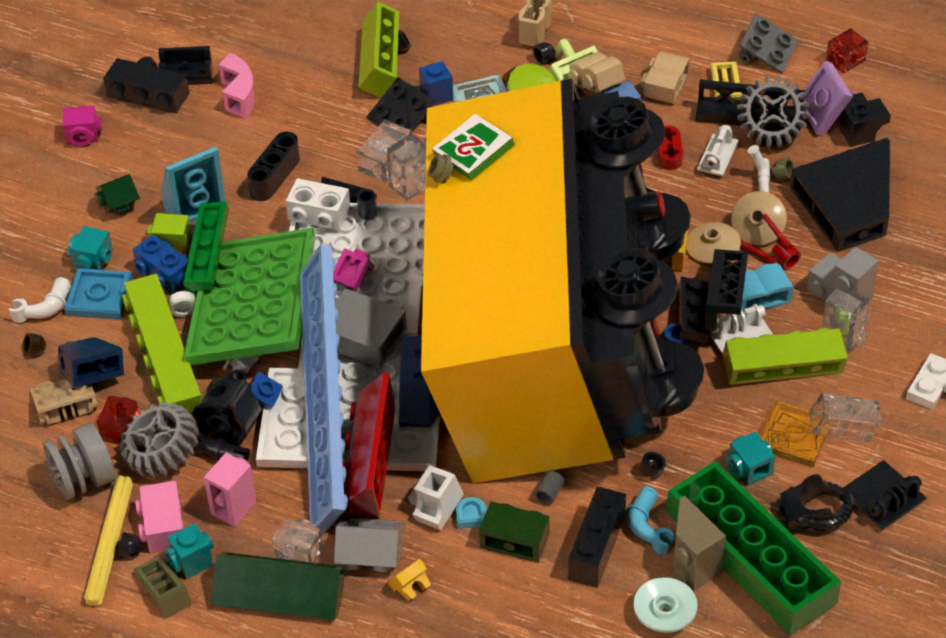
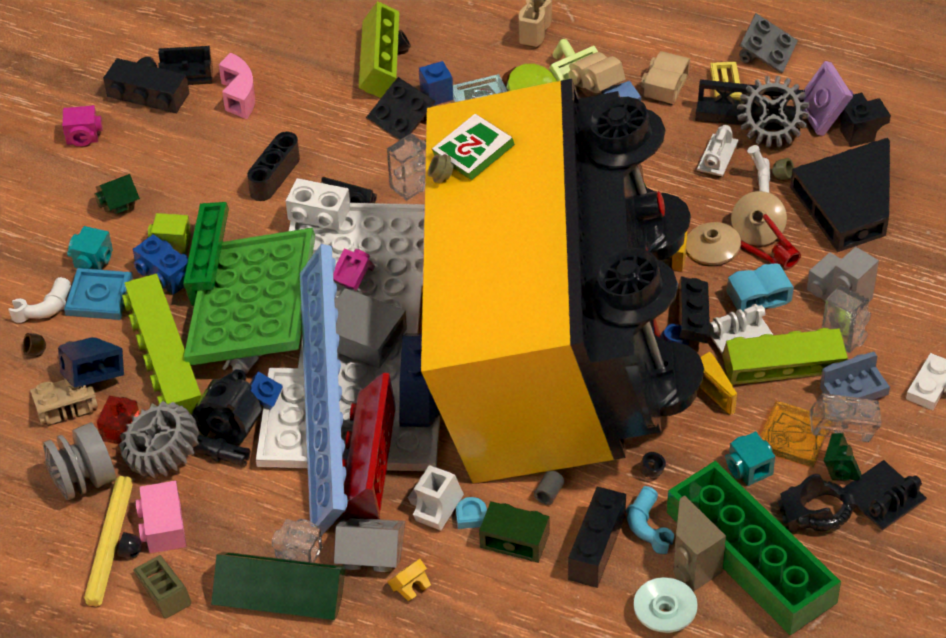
medium azure slope [161,147,226,223] -> none
teal brick [164,523,214,580] -> none
white tile [168,291,196,317] -> none
bright pink brick [204,452,257,527] -> none
clear brick [357,120,414,182] -> none
black hinge [357,189,377,220] -> none
black hinge [533,42,555,64] -> none
red beam [657,125,683,170] -> none
black fence [705,249,748,331] -> none
clear red brick [826,28,869,74] -> none
none -> yellow slope [699,352,737,415]
none -> sand blue bracket [820,352,890,412]
none -> dark green bracket [823,433,862,481]

